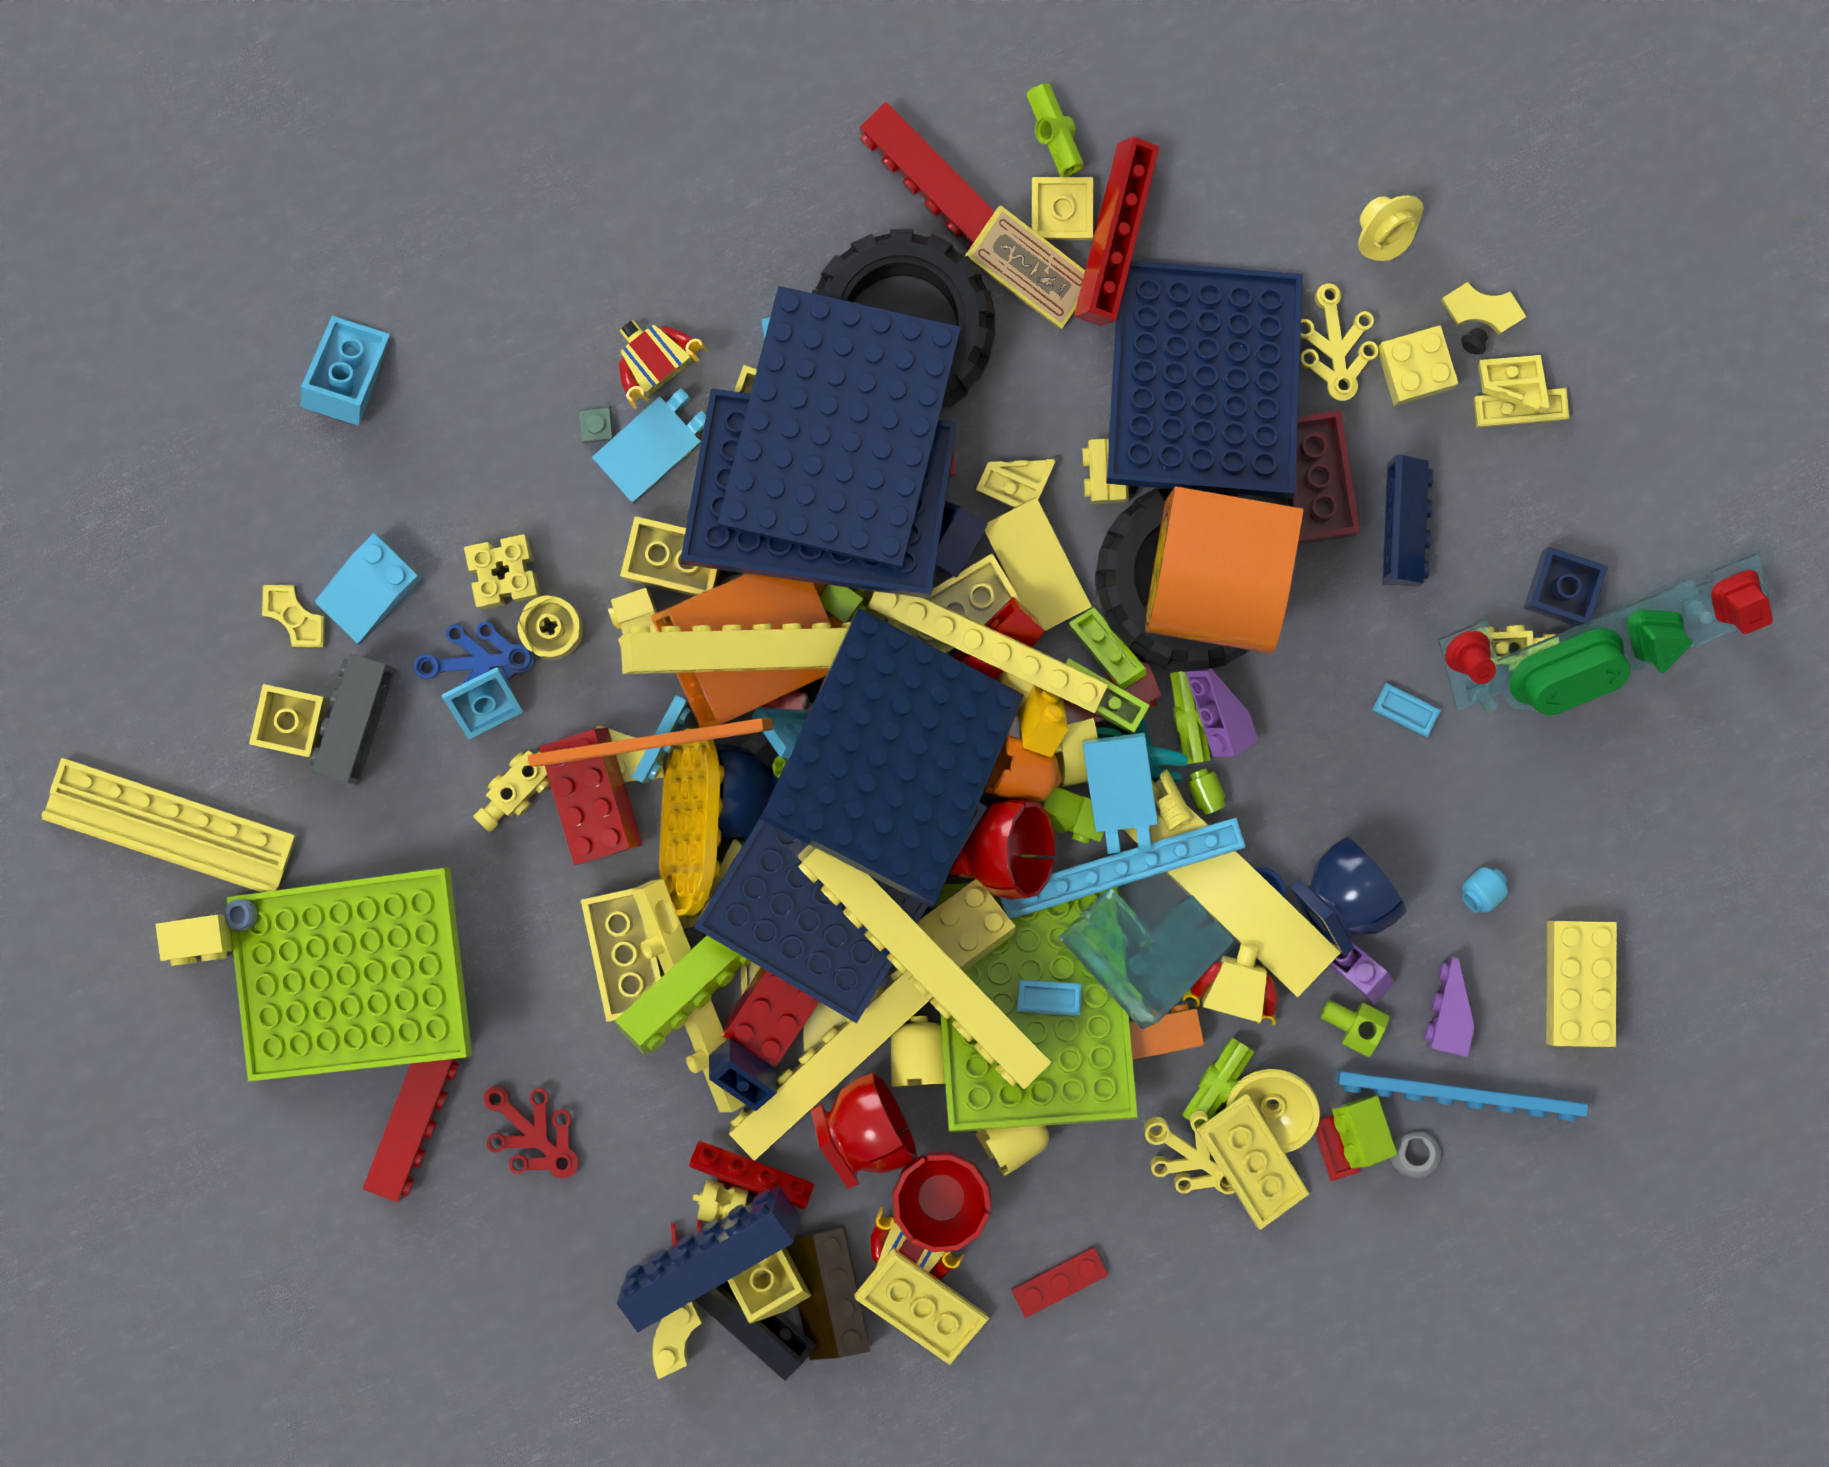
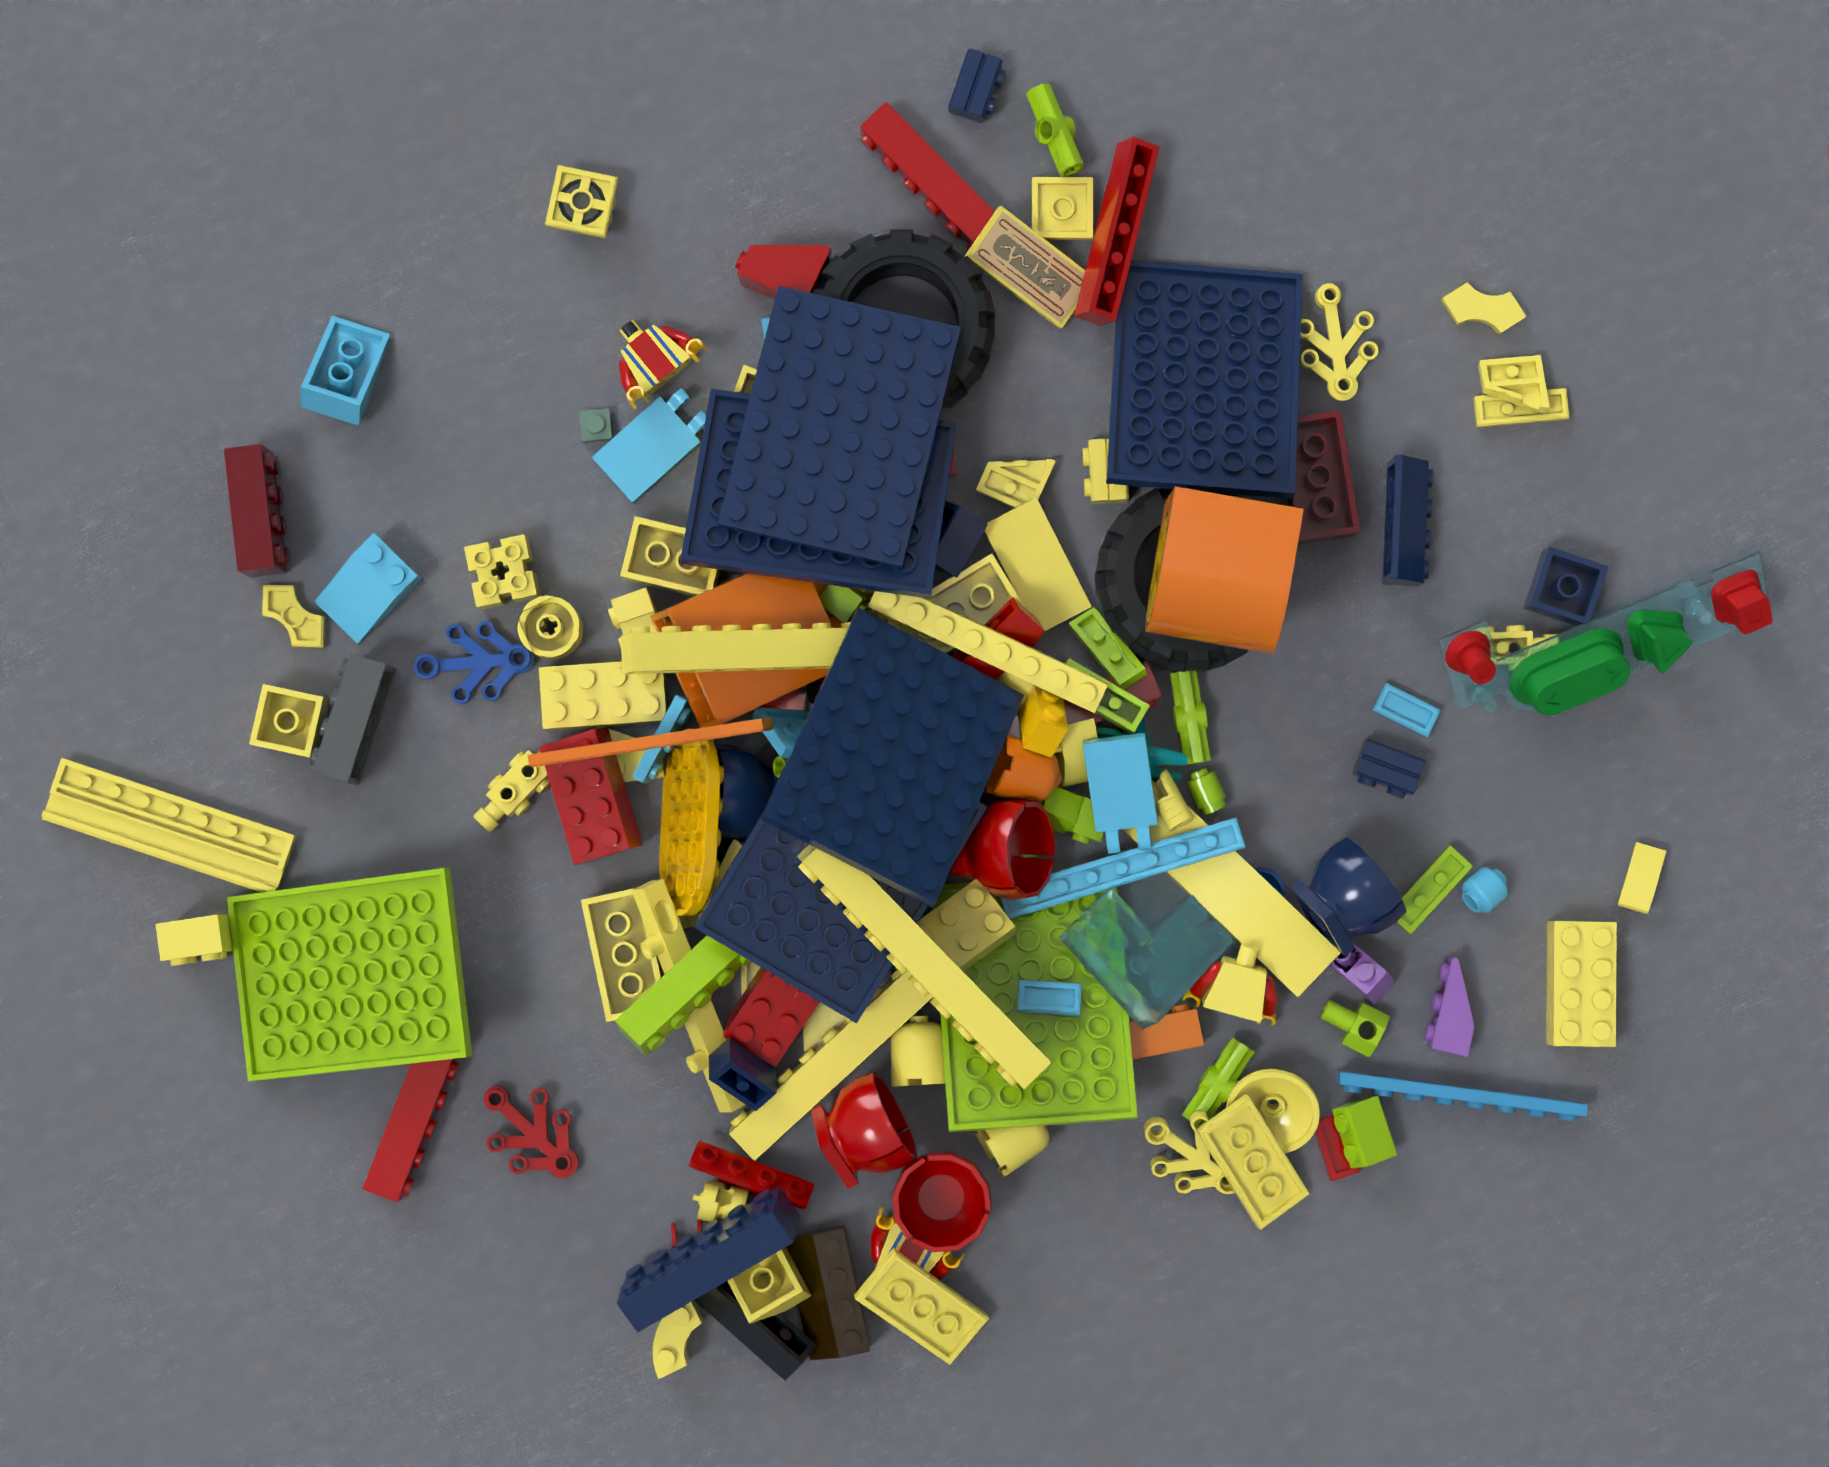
sand blue tile [225,899,258,931] -> none
medium azure slope [442,667,523,740] -> none
red plate [1011,1246,1108,1318] -> none
medium lavender slope [1185,668,1259,757] -> none
light yellow hat [1358,195,1424,261] -> none
light yellow brick [1378,325,1458,407] -> none
light grey piece [1390,1131,1442,1178] -> none
black piece [1461,328,1488,355] -> none
none -> dark red brick [224,444,290,578]
none -> light yellow brick [539,661,668,731]
none -> light yellow piece [545,165,619,239]
none -> red slope [735,245,832,300]
none -> dark blue brick [948,48,1006,123]
none -> dark blue brick [1352,739,1426,799]
none -> lime plate [1397,845,1473,934]
none -> light yellow slope [1618,842,1666,914]

